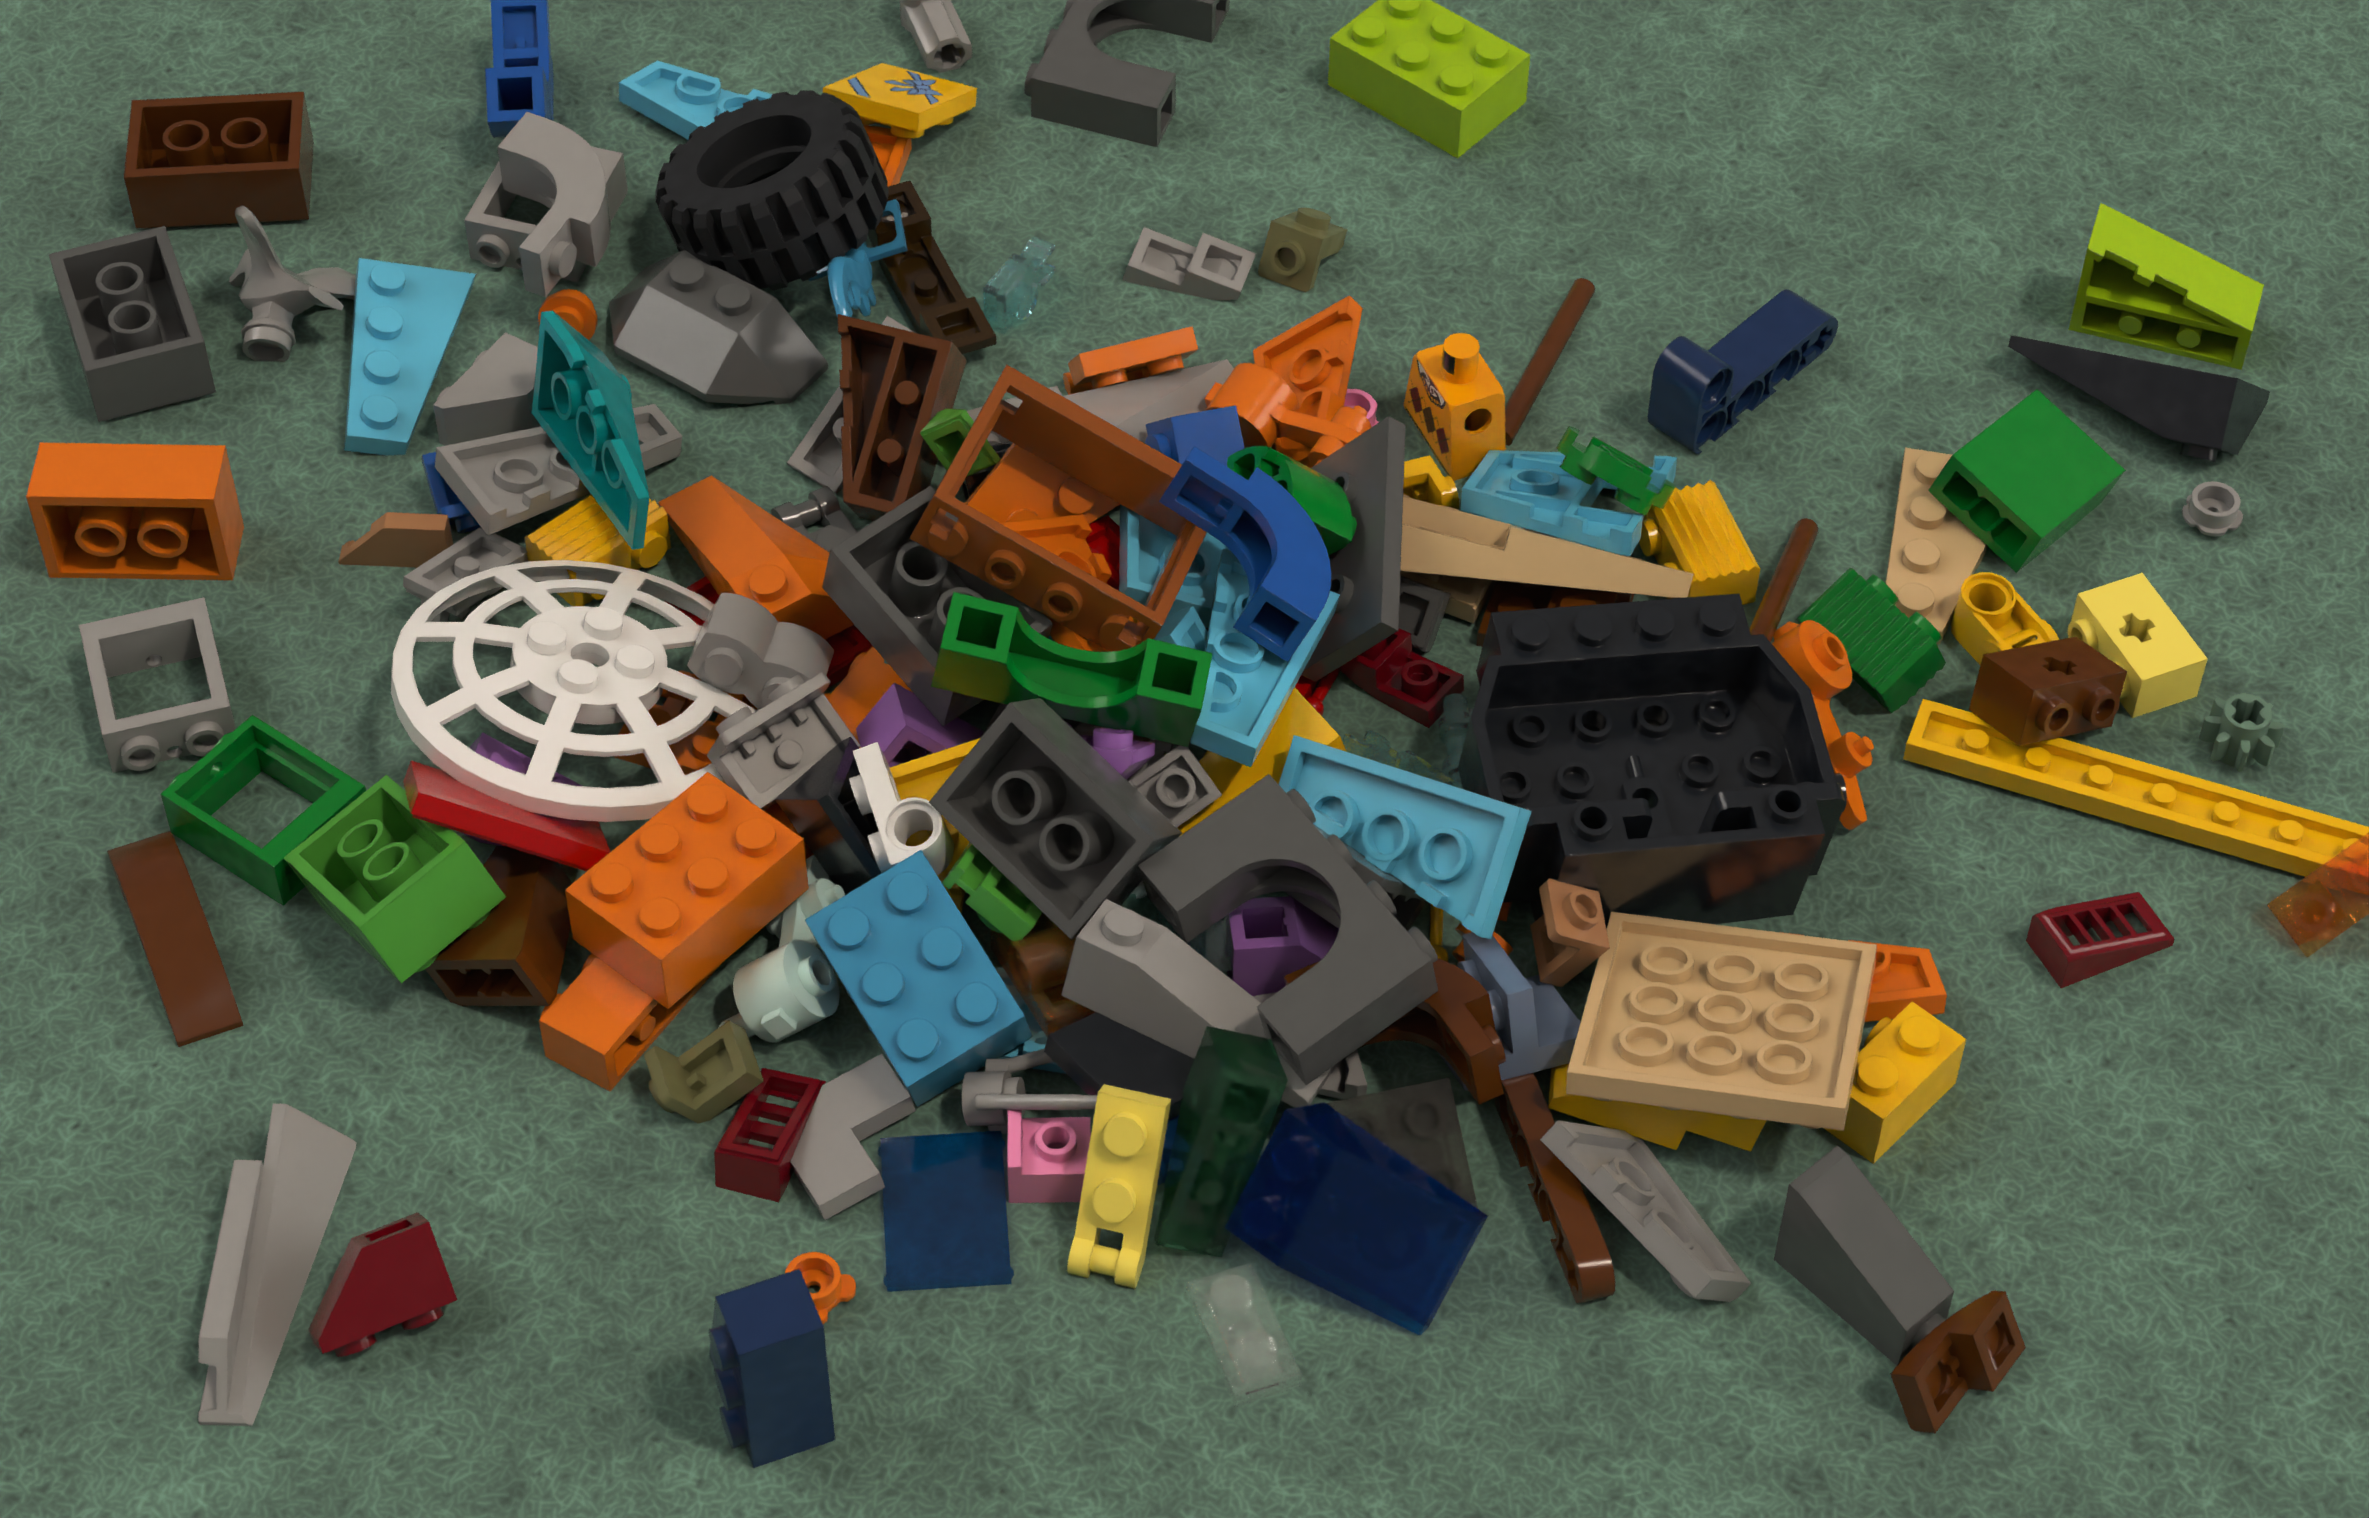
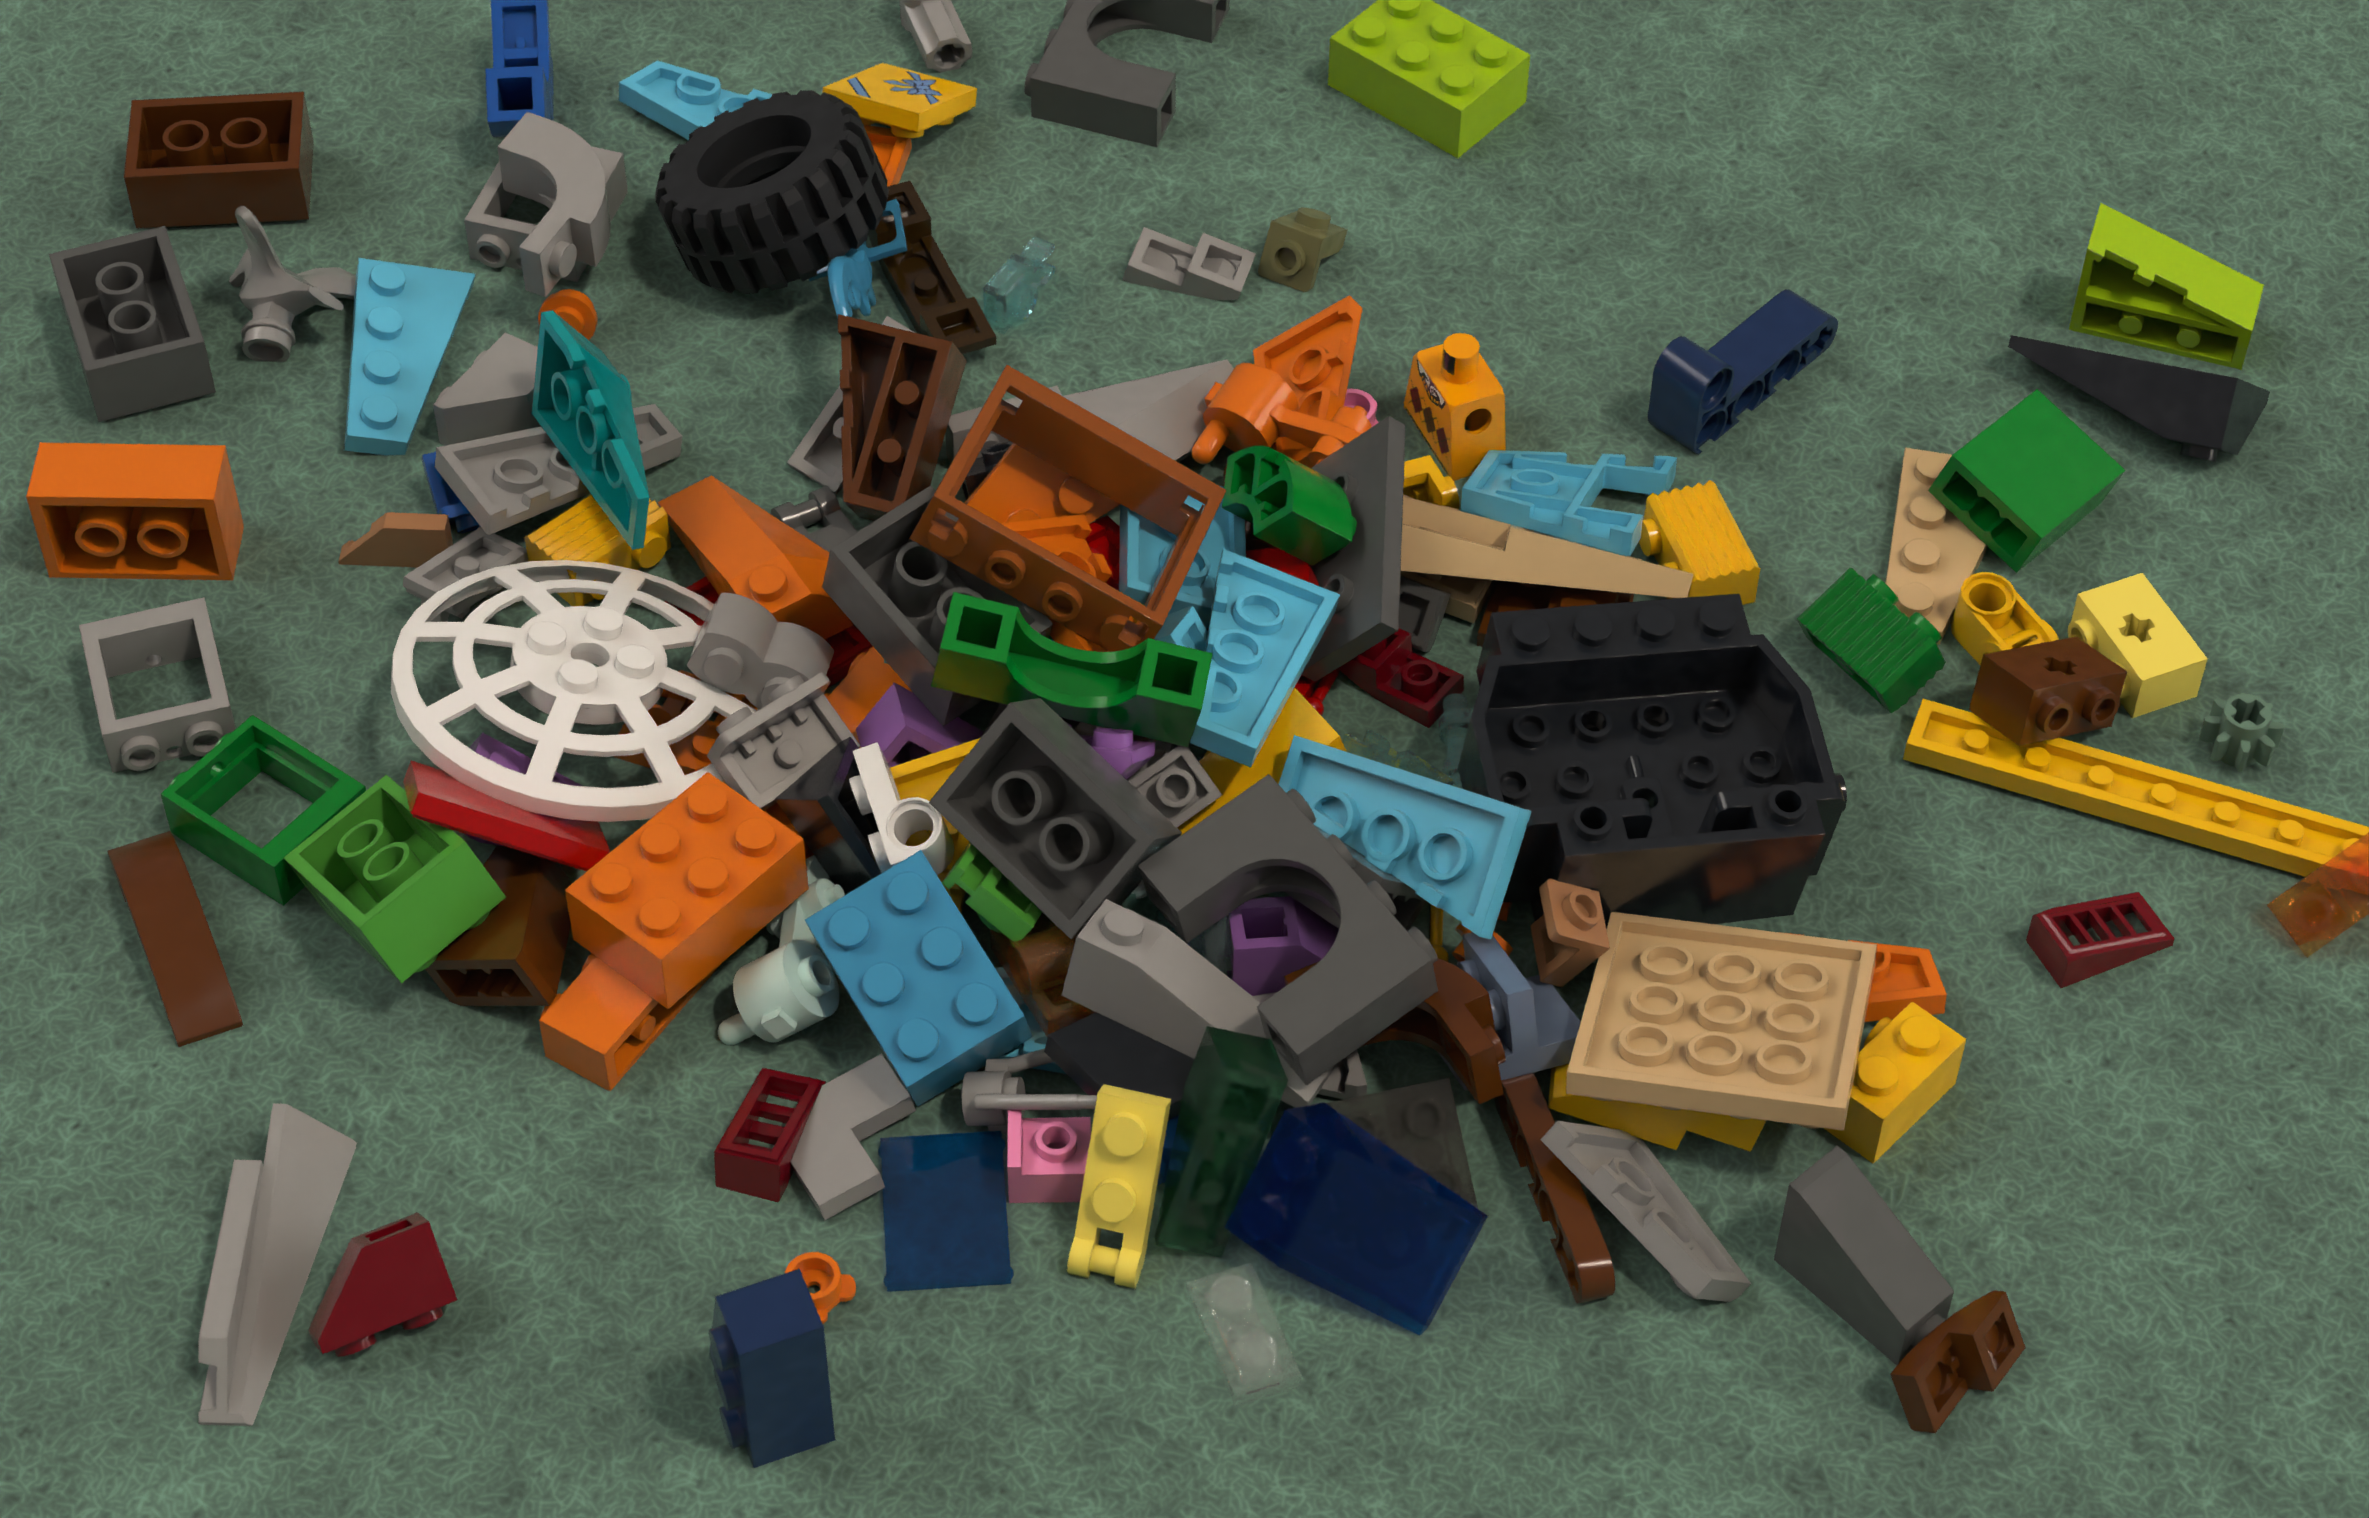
dark grey wedge [609,250,828,405] -> none
olive bracket [644,1020,764,1124] -> none
bright green slope [920,409,1001,477] -> none
orange plate [1063,326,1198,395] -> none
blue brick [1145,405,1244,467] -> none
blue arch [1159,446,1332,662] -> none
reddish brown bar [1505,278,1595,446] -> none
green plate [1556,426,1676,516] -> none
reddish brown bar [1749,518,1819,643] -> none
orange piece [1771,620,1874,830] -> none
light grey plate [2182,481,2243,536] -> none

